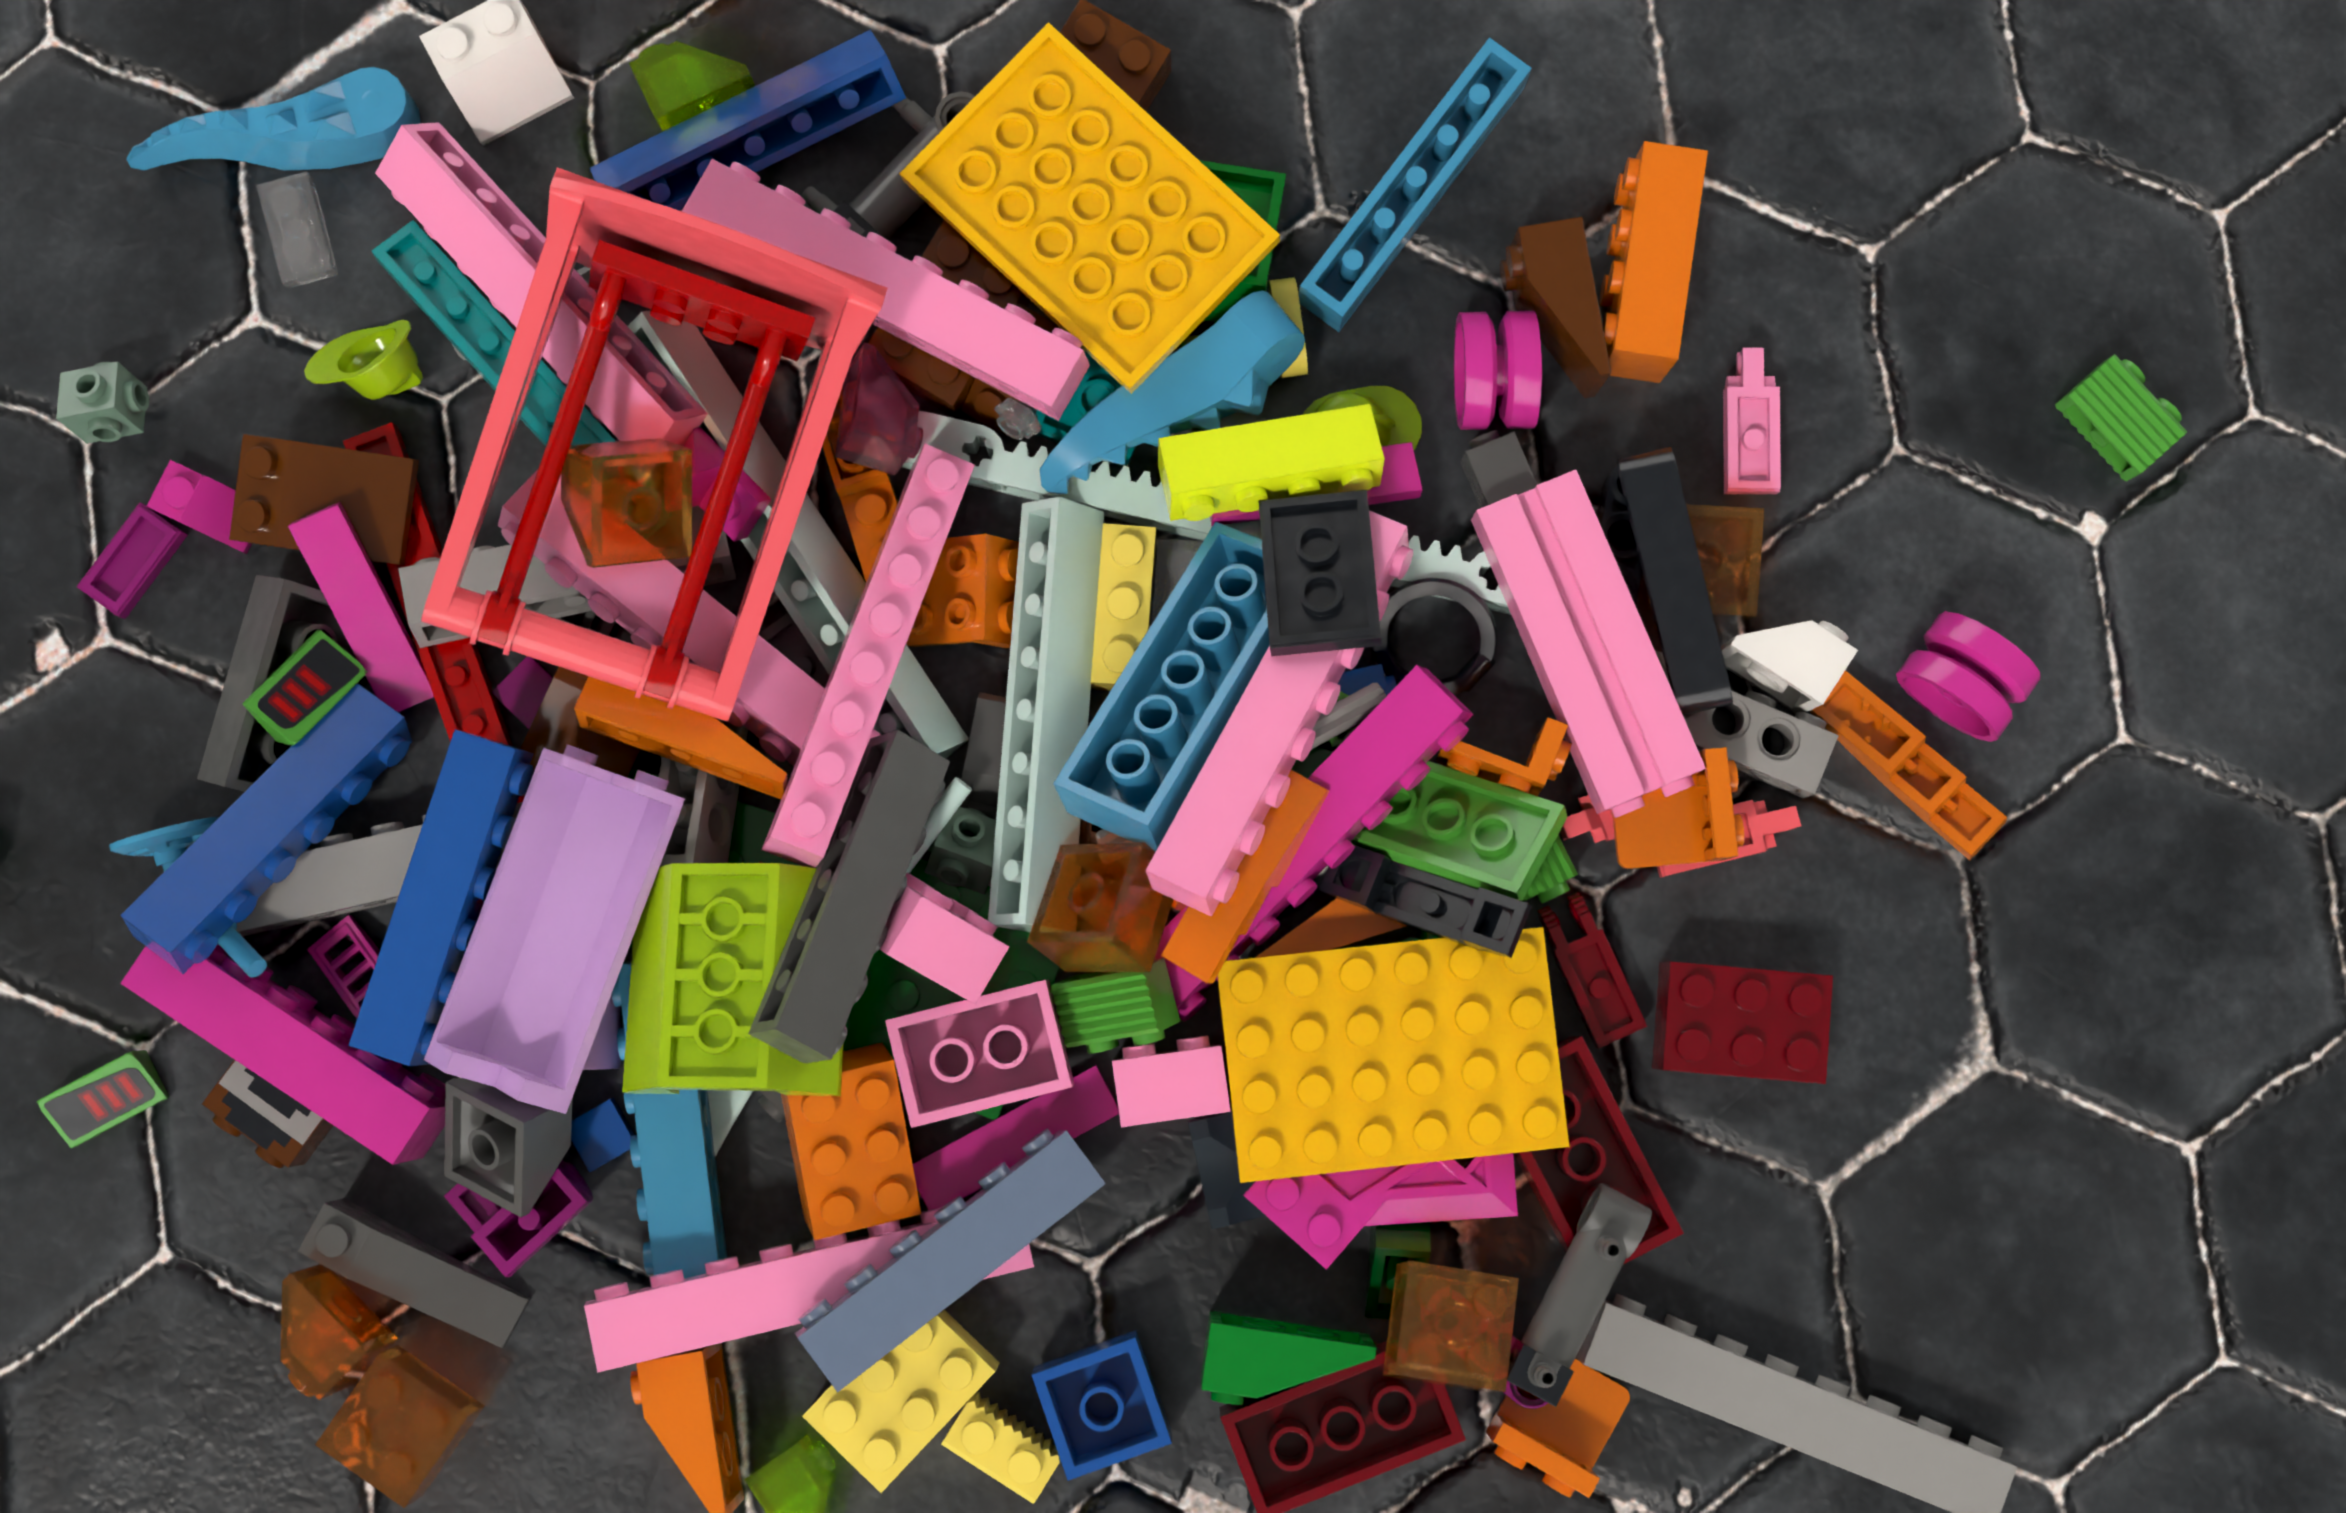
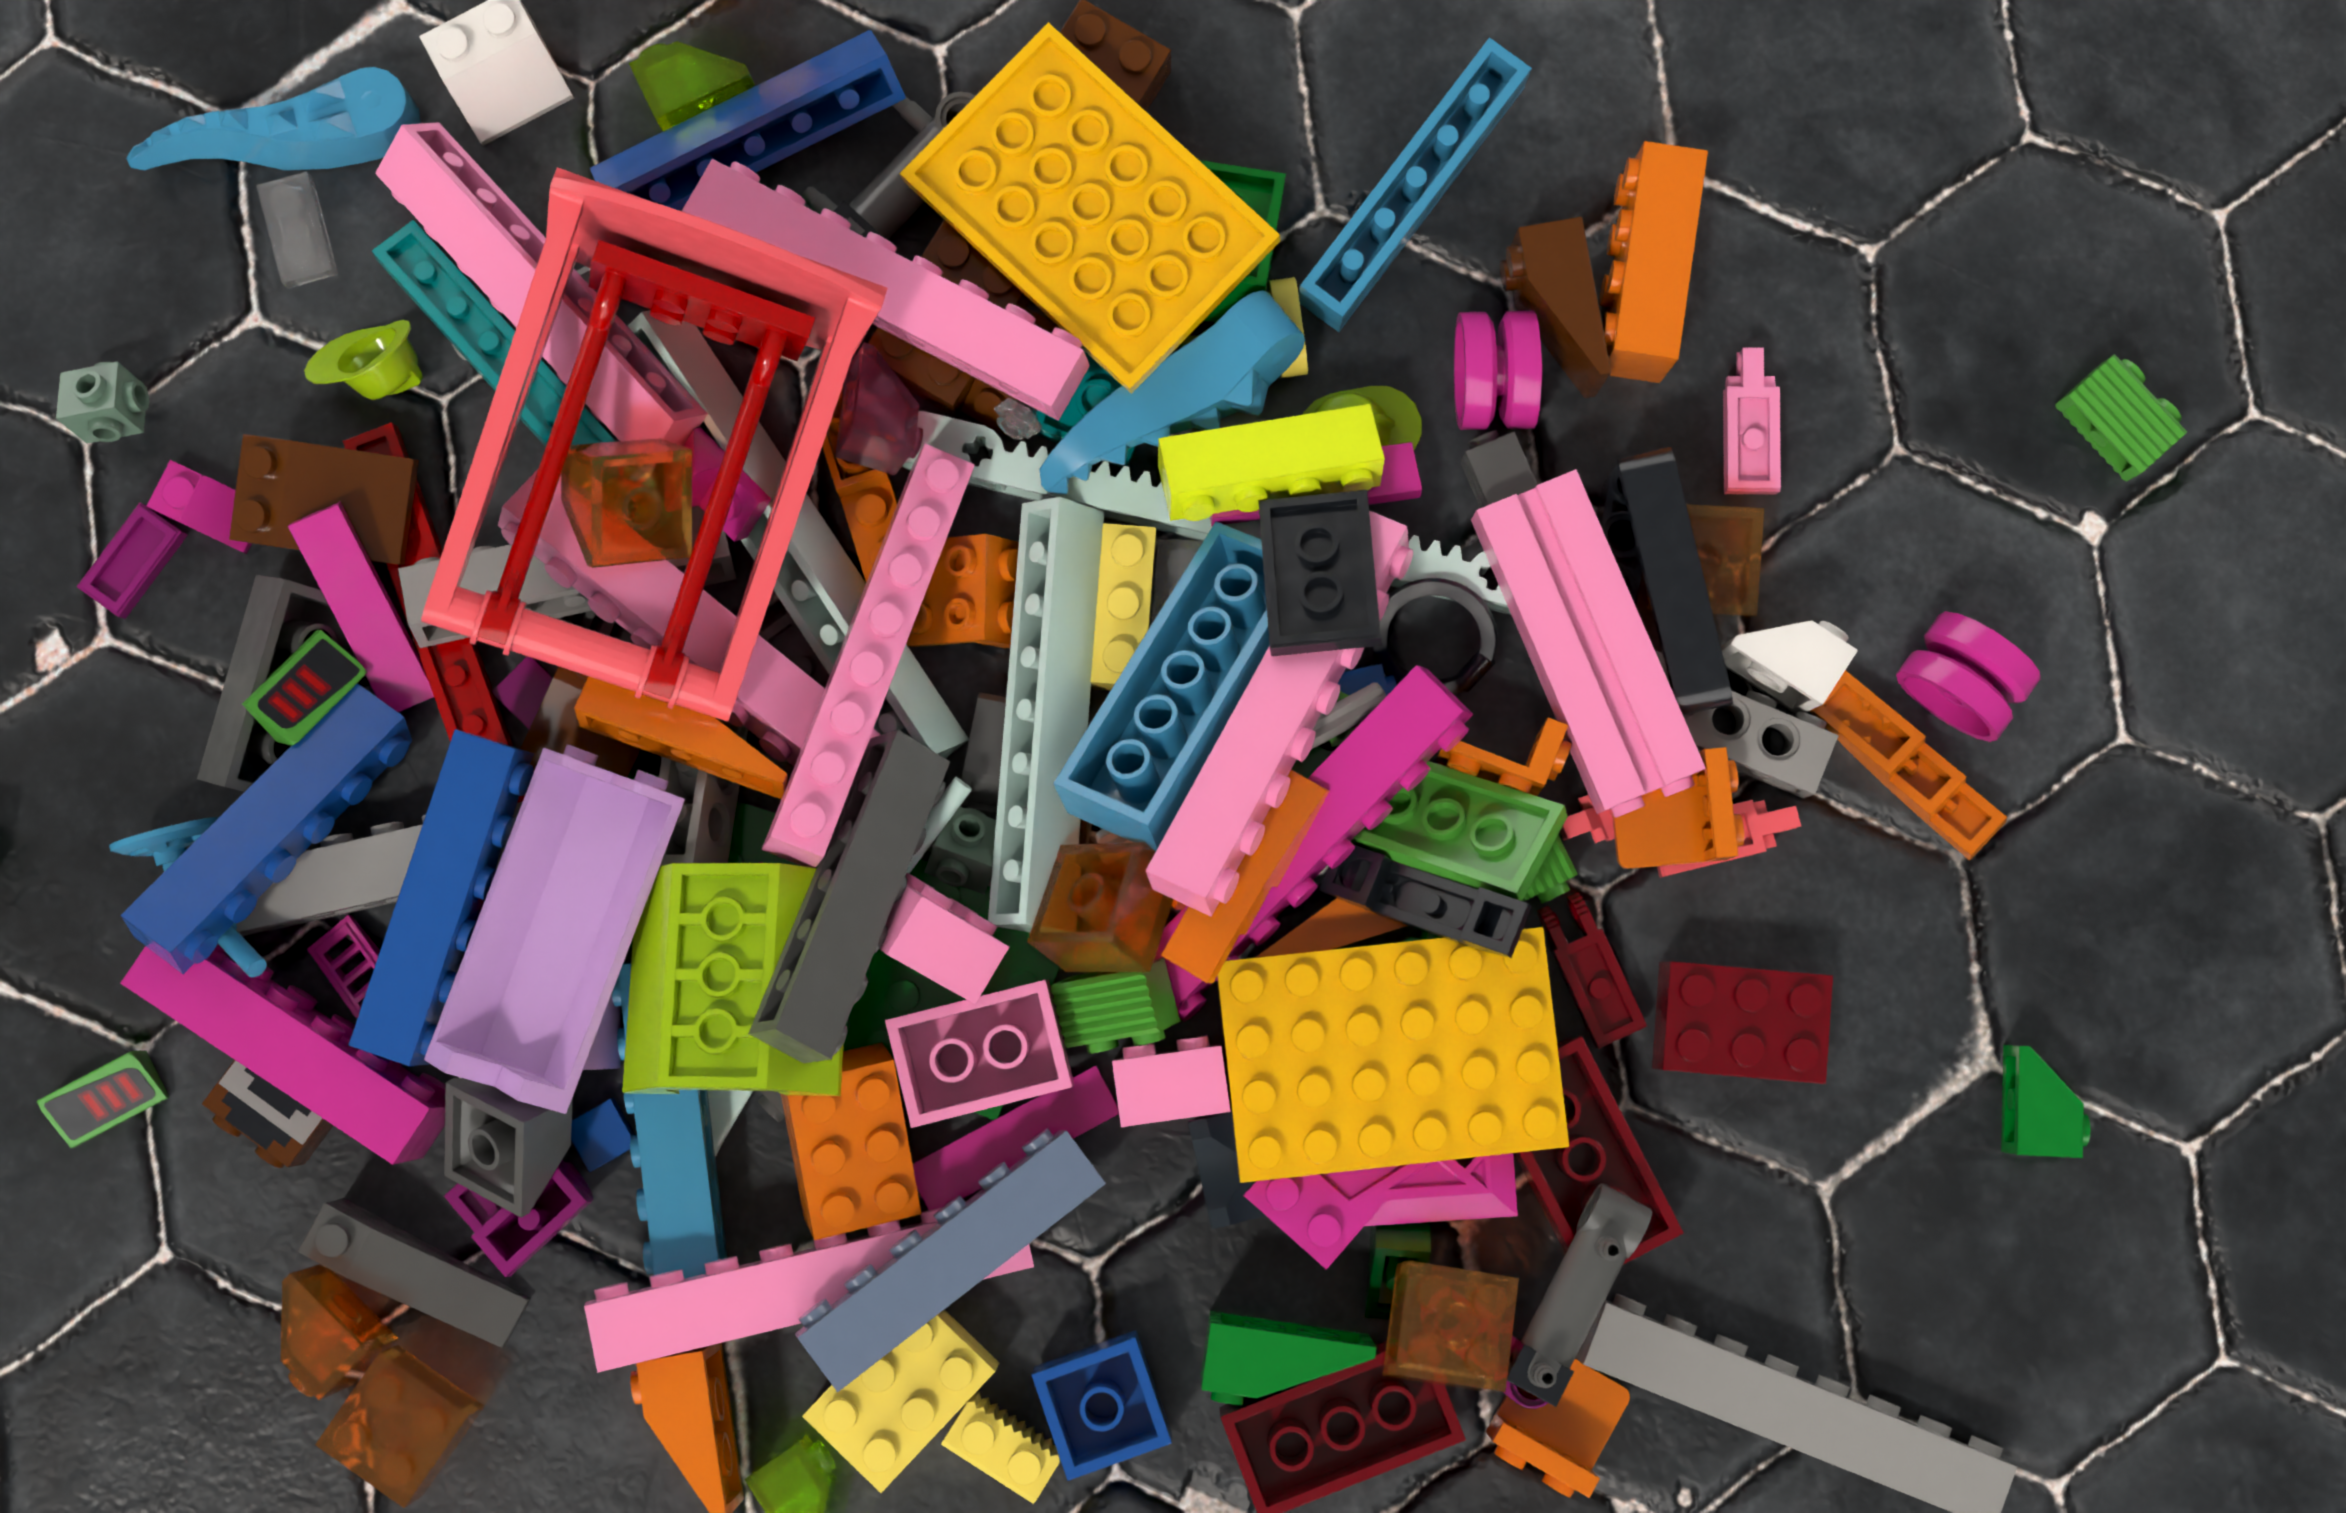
none -> green slope [2001,1045,2090,1158]

